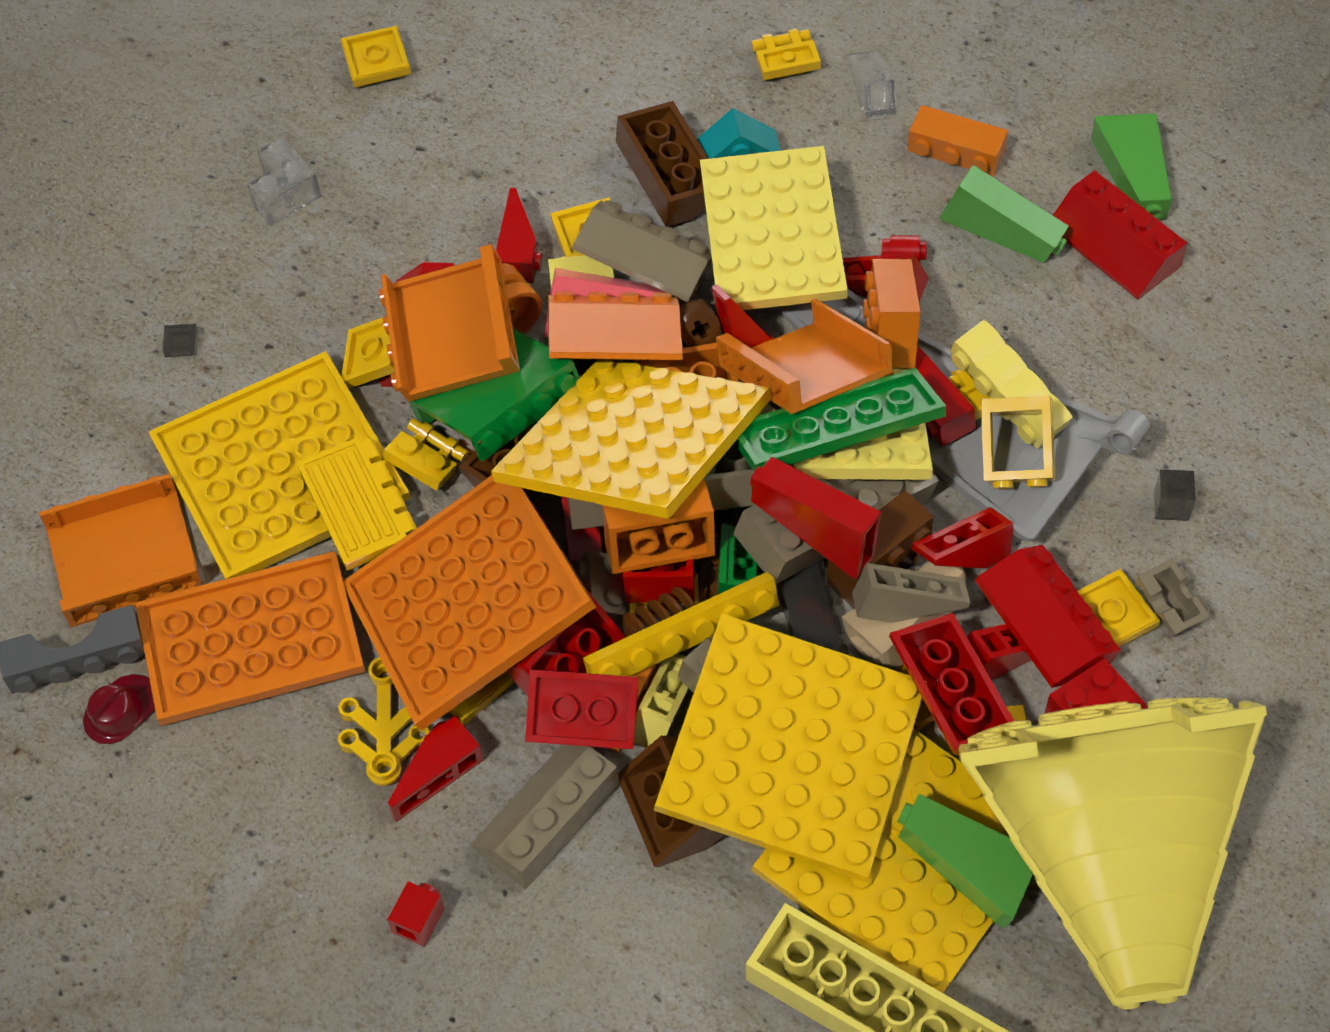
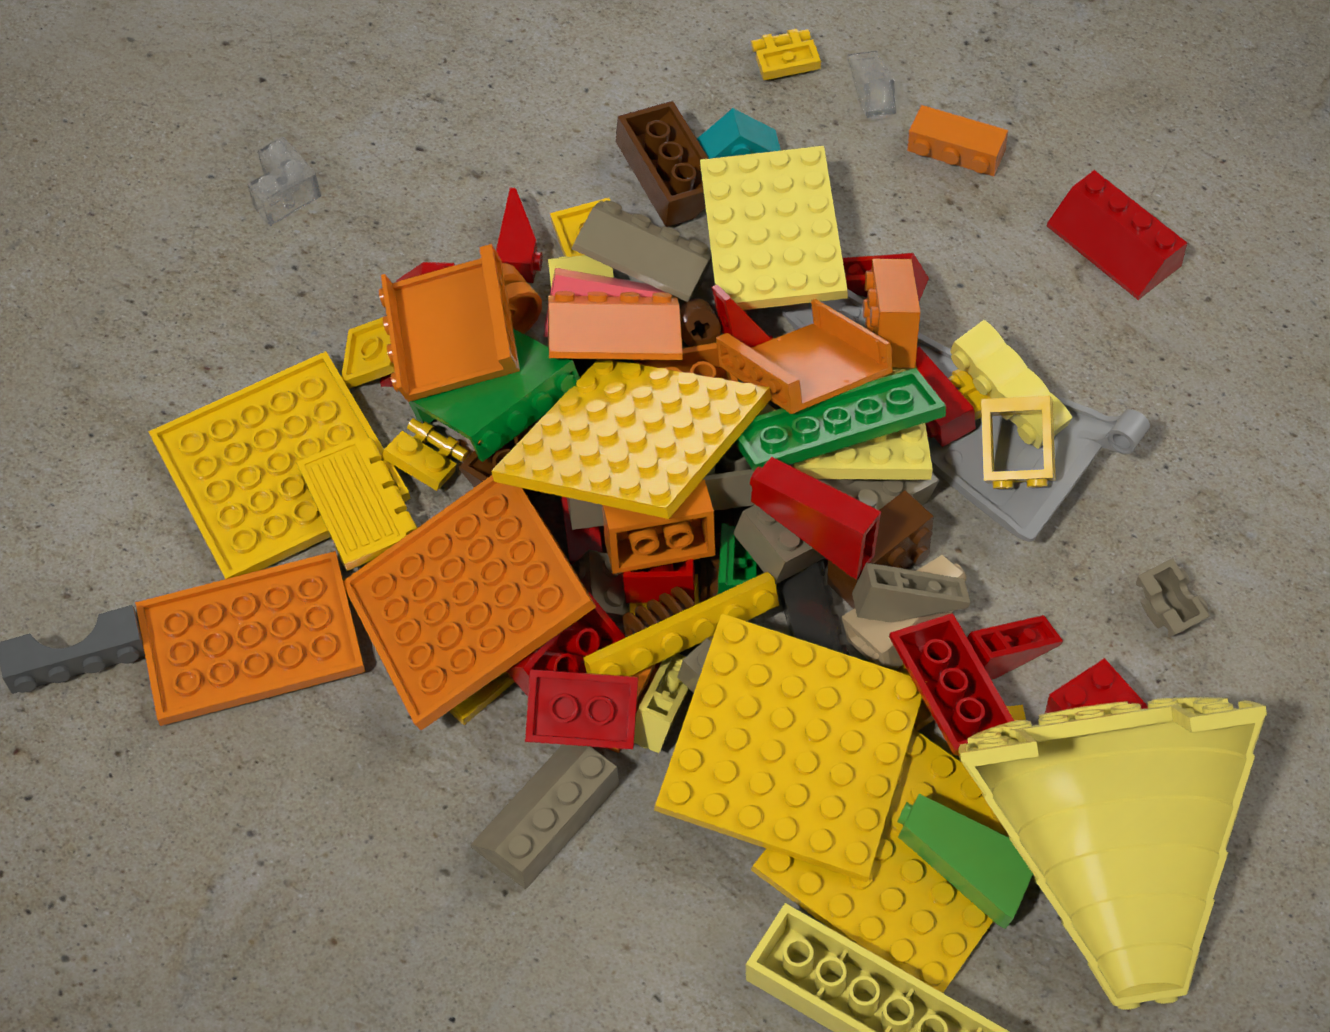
orange panel [39,473,202,628] -> none
dark red piece [83,674,155,744] -> none
clear smoke tile [162,323,198,357] -> none
yellow plant [338,657,430,786] -> none
yellow plate [340,25,411,88] -> none
red slope [387,716,483,822] -> none
red brick [387,881,445,947] -> none
reddish brown slope [618,735,725,867] -> none
red brick [882,235,927,263] -> none
red slope [912,507,1014,568] -> none
bright green slope [939,165,1068,263] -> none
red slope [975,545,1121,688] -> none
yellow plate [1077,568,1160,647] -> none
bright green slope [1091,114,1171,220] -> none
clear smoke brick [1154,469,1196,521] -> none

